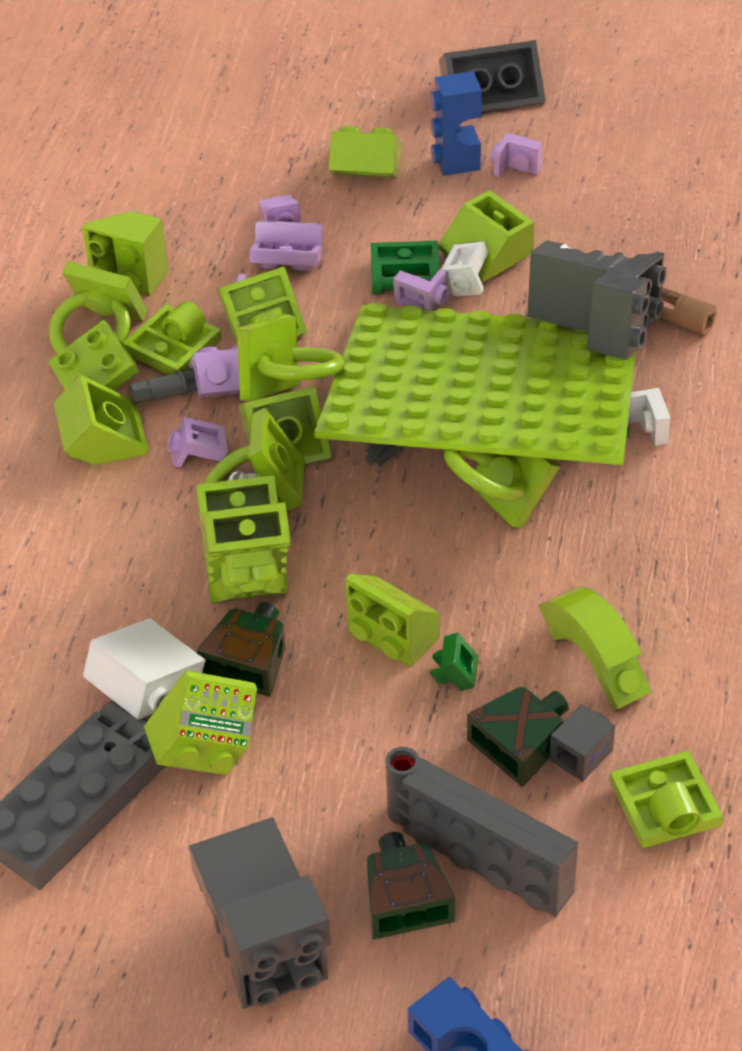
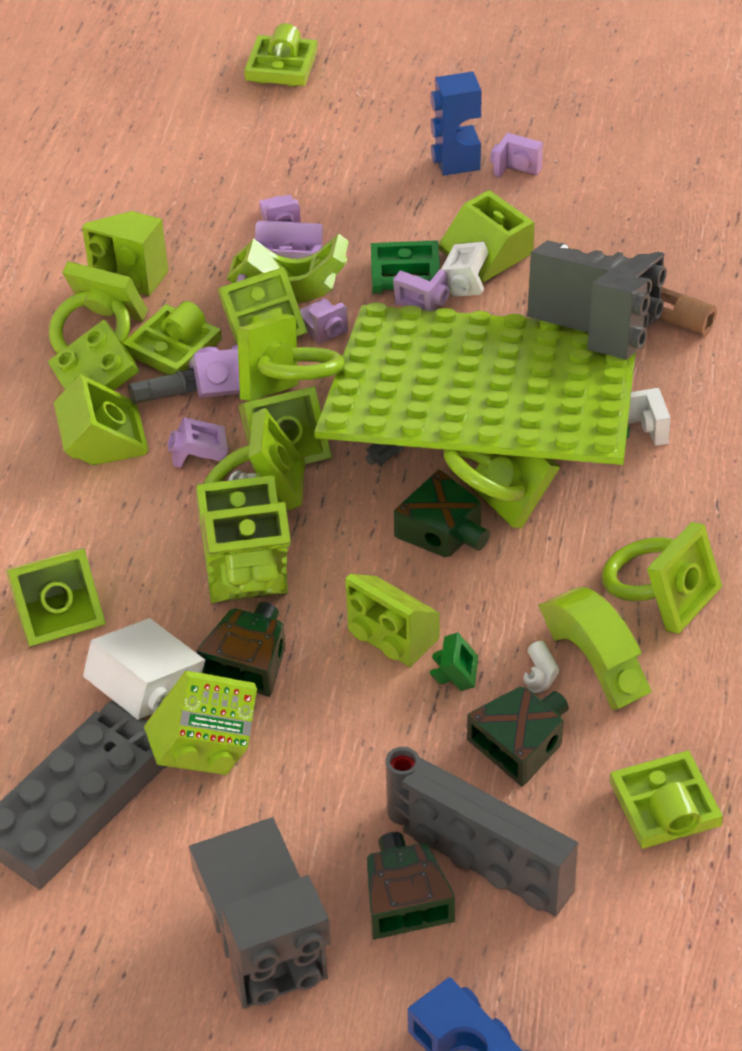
lime slope [329,126,402,178] -> none
dark grey slope [439,40,546,113] -> none
dark grey brick [549,704,615,782] -> none
none -> lime slope [5,548,106,647]
none -> lime arch [227,233,349,303]
none -> lime plate [244,23,318,86]
none -> lavender bracket [300,298,348,345]
none -> dark green torso [394,469,490,557]
none -> white arm [523,641,559,693]
none -> lime tile [601,522,723,634]

